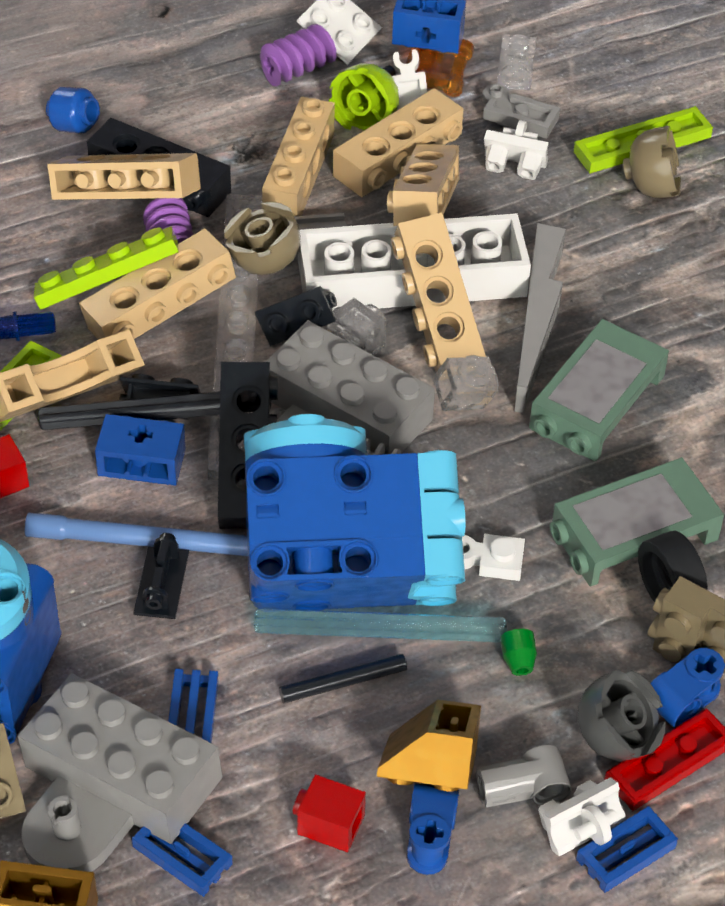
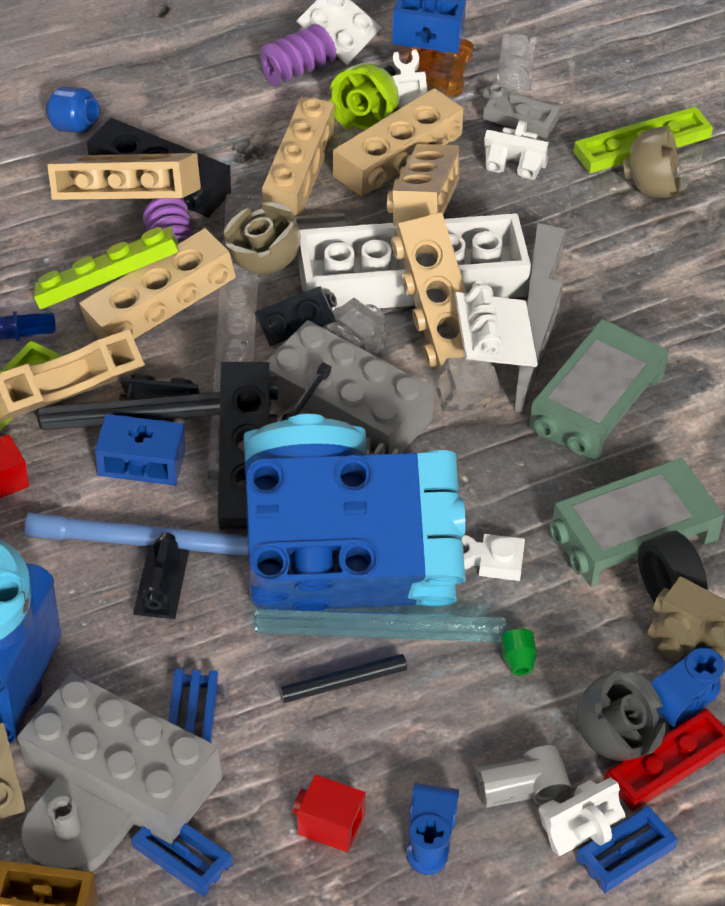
slope [377,699,481,792] -> none
none -> black hinge [281,362,332,421]
none -> white hinge [454,281,538,367]

